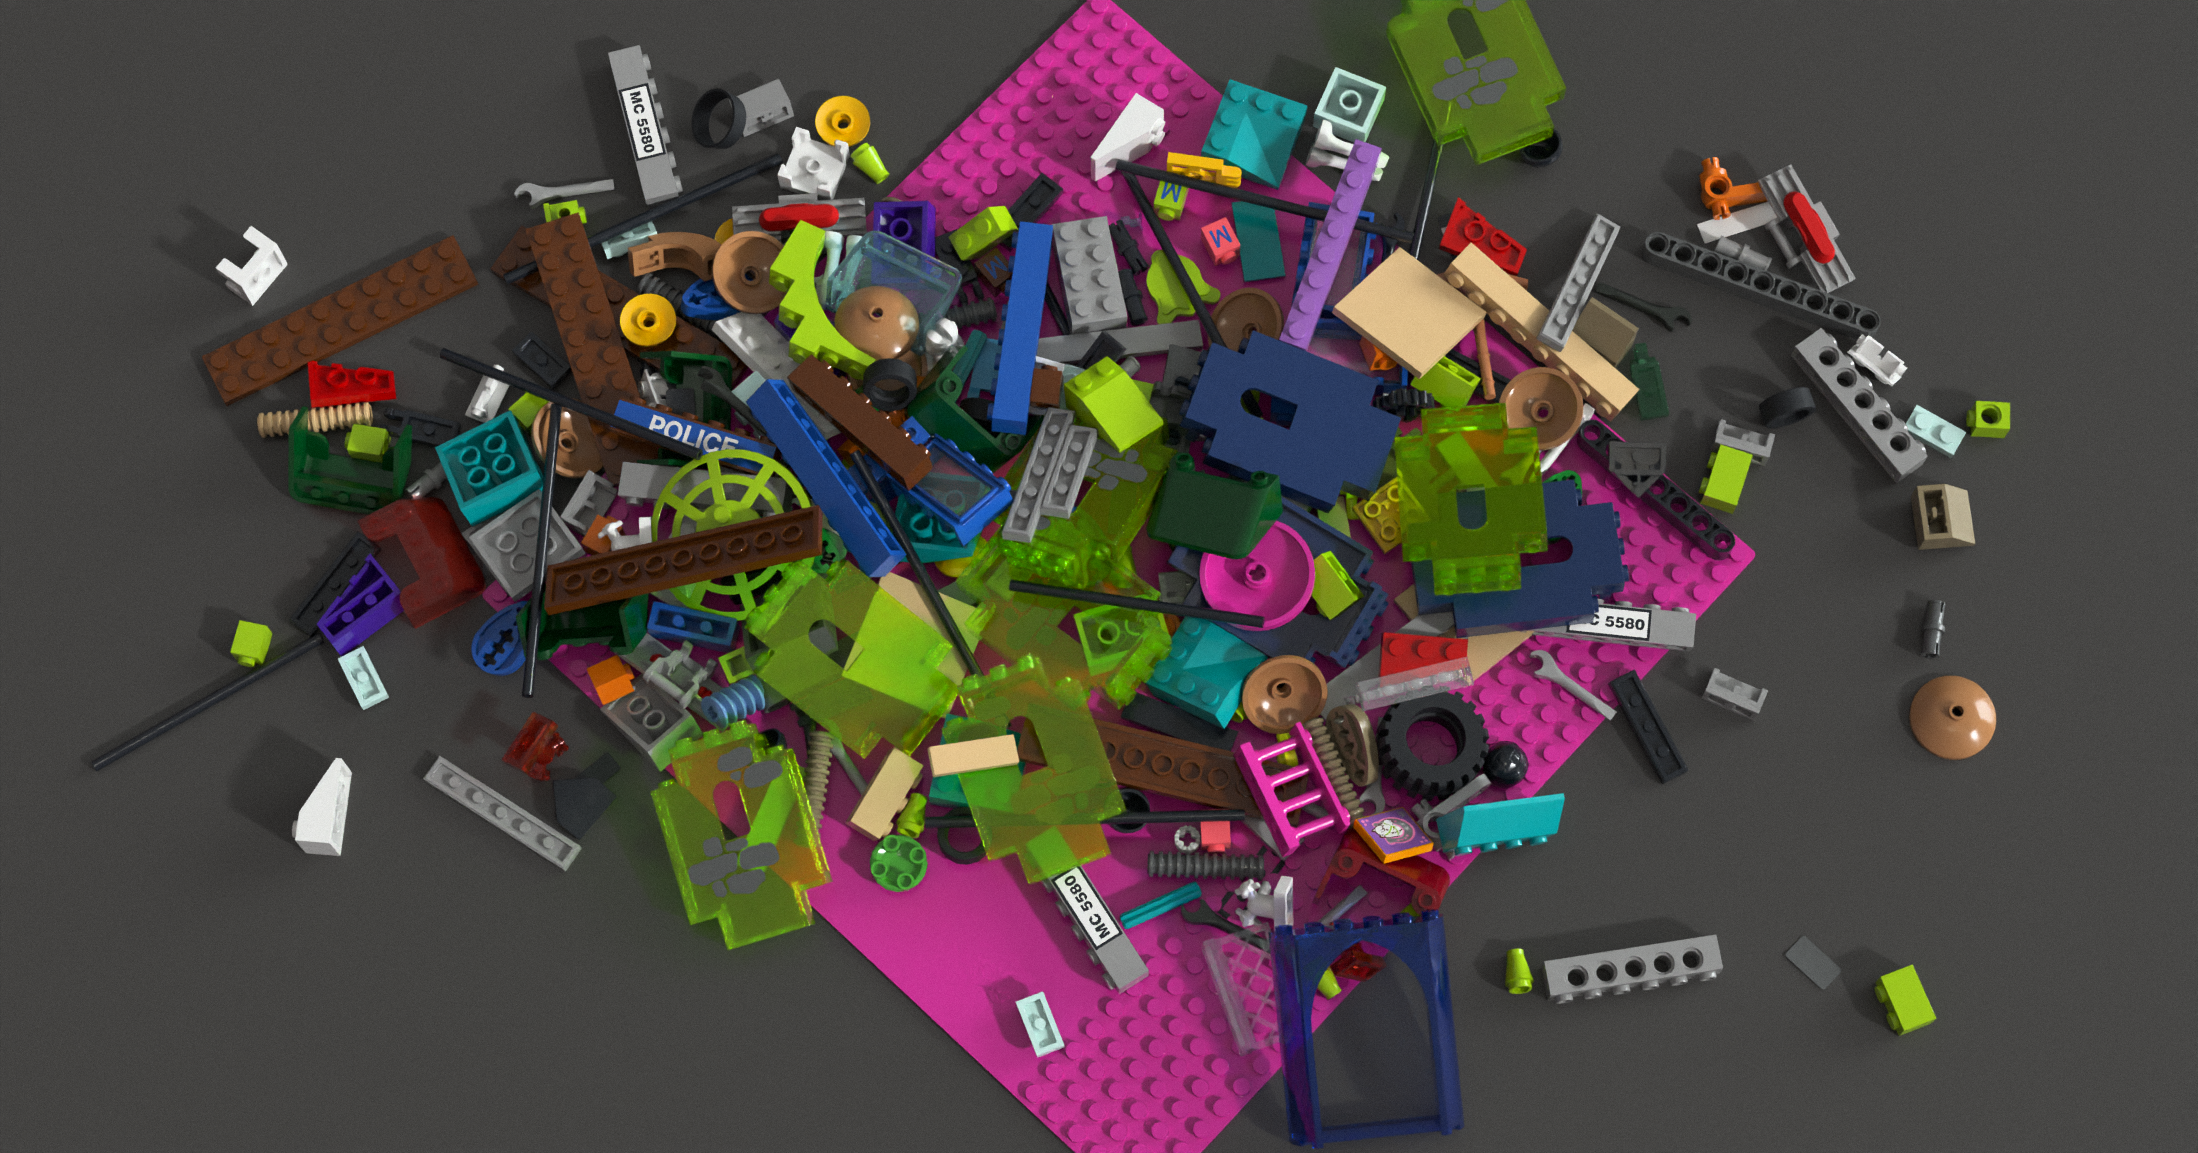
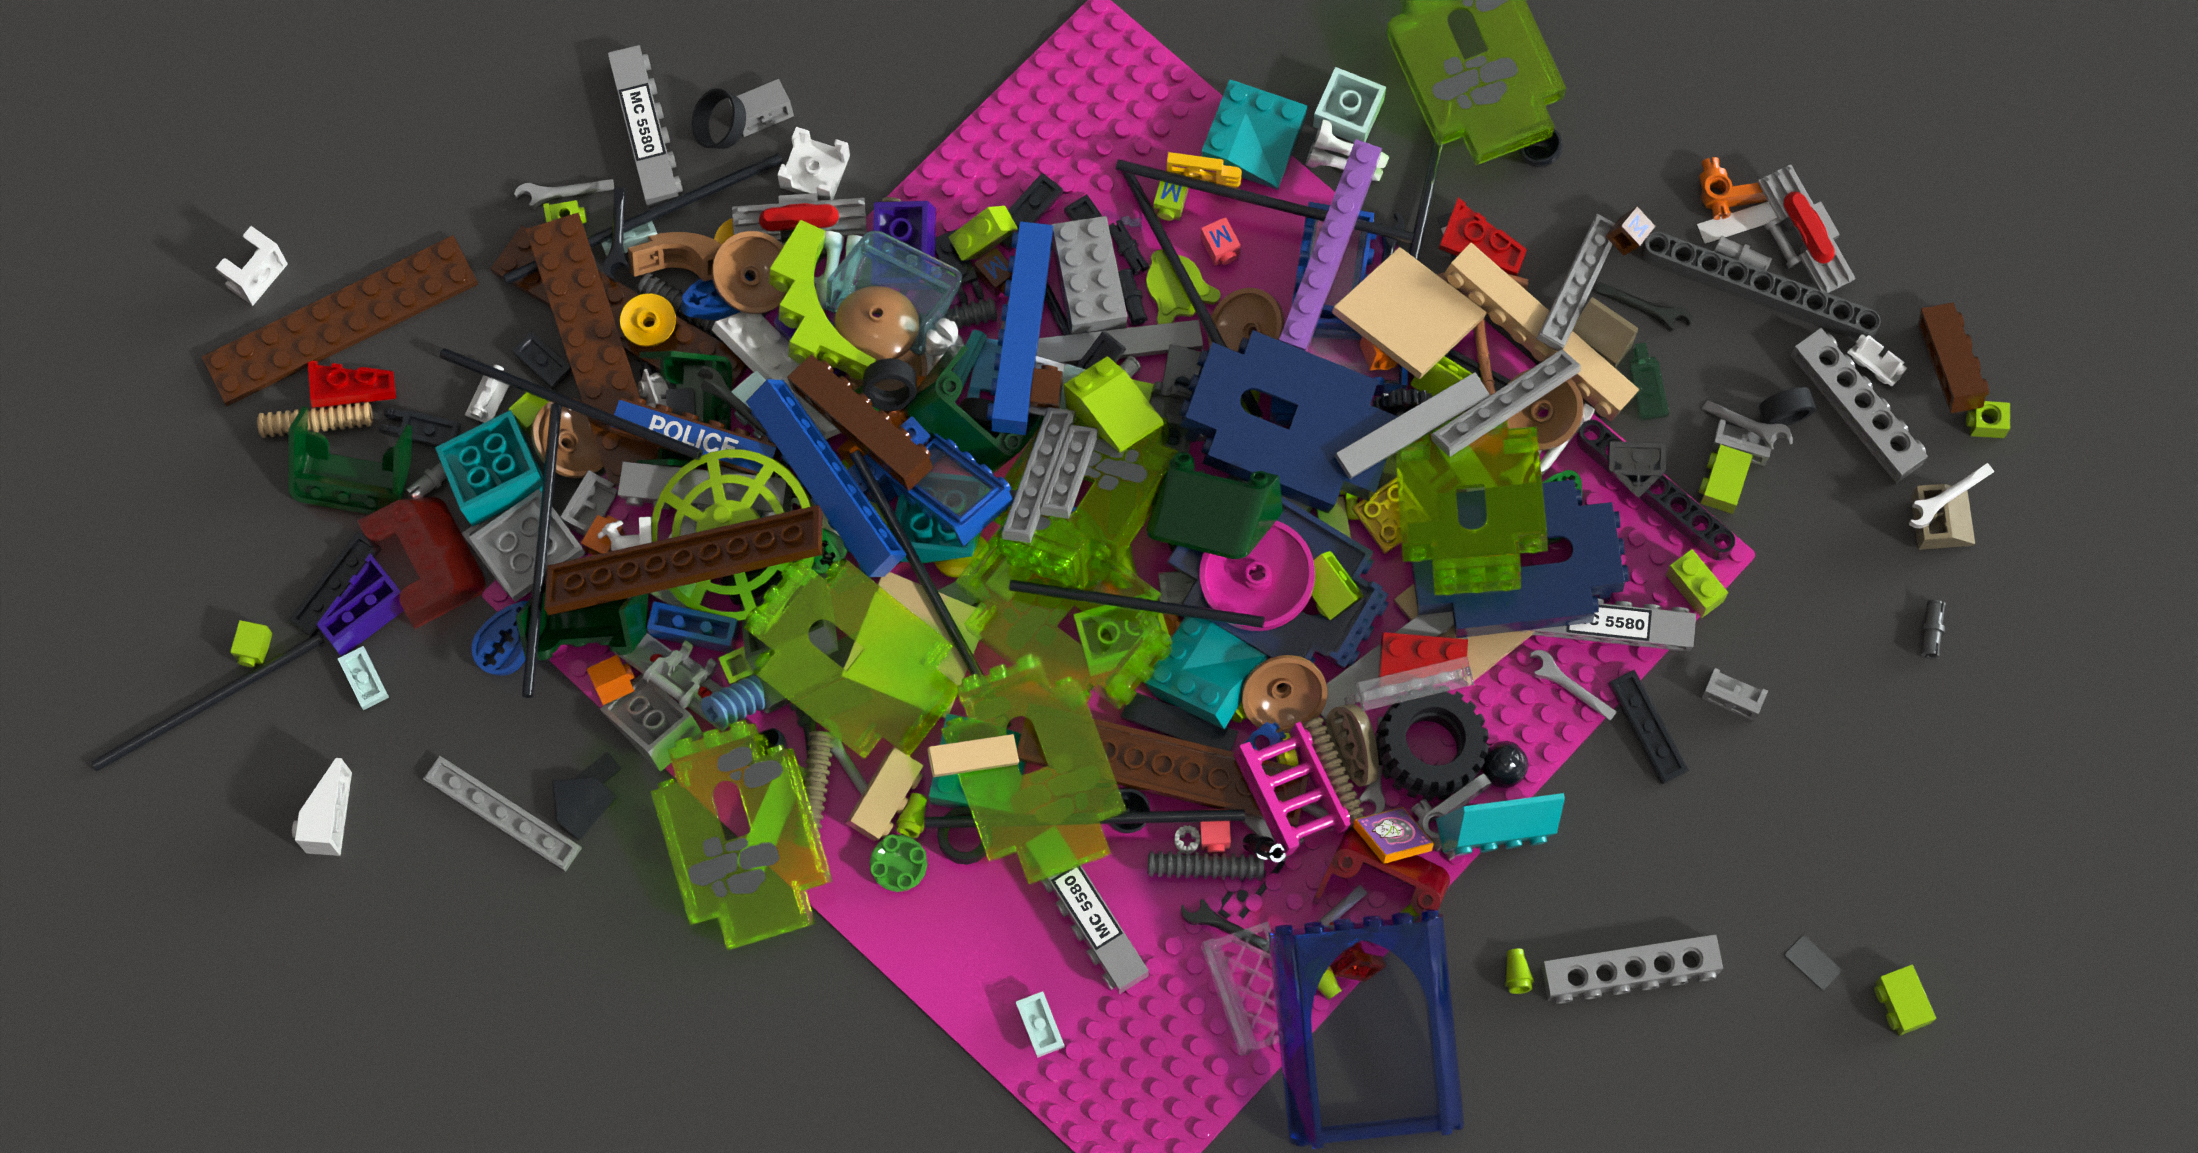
lime brick [345,424,391,463] -> none
clear red piece [502,712,569,781] -> none
yellow dish [815,96,870,147] -> none
lime cone [850,143,889,184] -> none
white slope [1091,93,1165,181] -> none
teal axle [1120,882,1202,929] -> none
teal piece [1232,197,1286,282] -> none
white piece [1235,876,1294,942] -> none
light aqua plate [1906,405,1966,458] -> none
medium nougat dish [1909,676,1996,760] -> none
none -> black piece [603,187,630,283]
none -> black tile [1064,194,1102,221]
none -> blue piece [1243,722,1287,751]
none -> black pin [1243,833,1286,862]
none -> light grey tile [1334,372,1491,480]
none -> light grey tile [1431,349,1581,457]
none -> reddish brown brick [1606,207,1656,256]
none -> lime brick [1666,549,1728,618]
none -> light grey piece [1701,400,1793,449]
none -> white piece [1909,463,1994,528]
none -> reddish brown brick [1918,302,1989,413]

